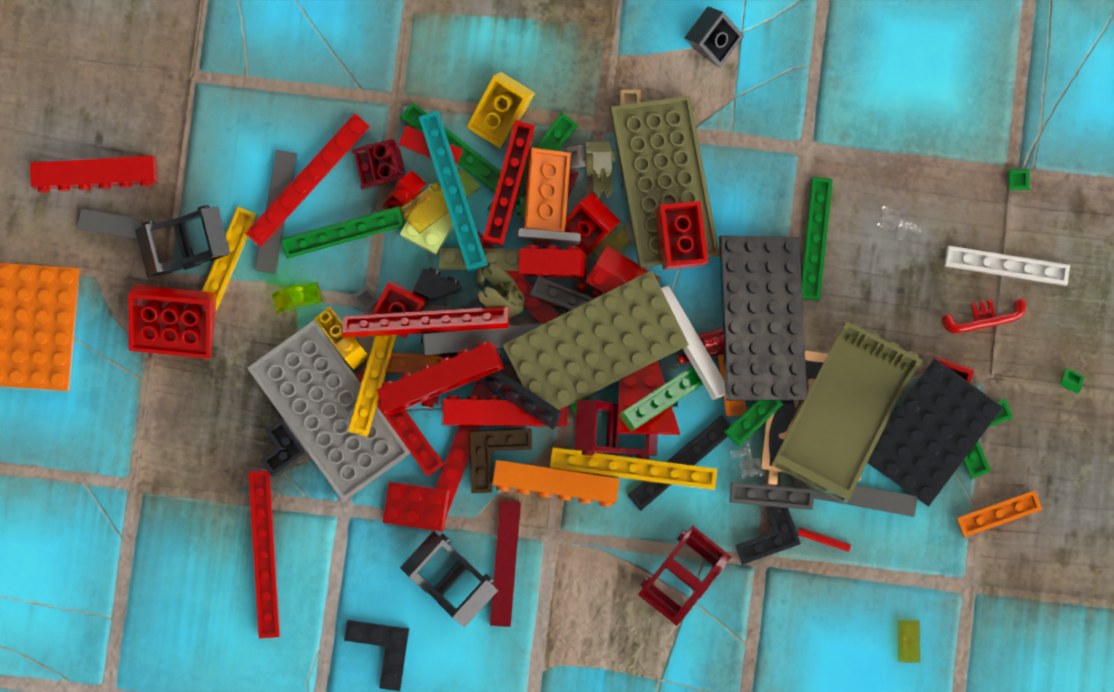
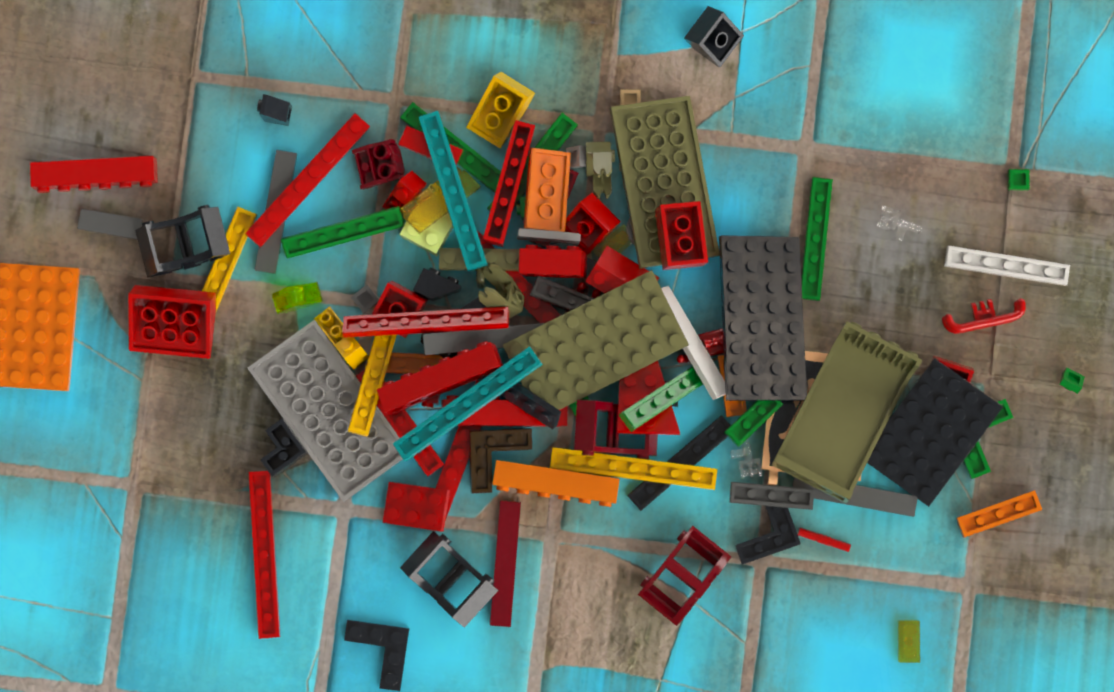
none -> black slope [257,94,292,126]
none -> teal plate [393,346,543,462]

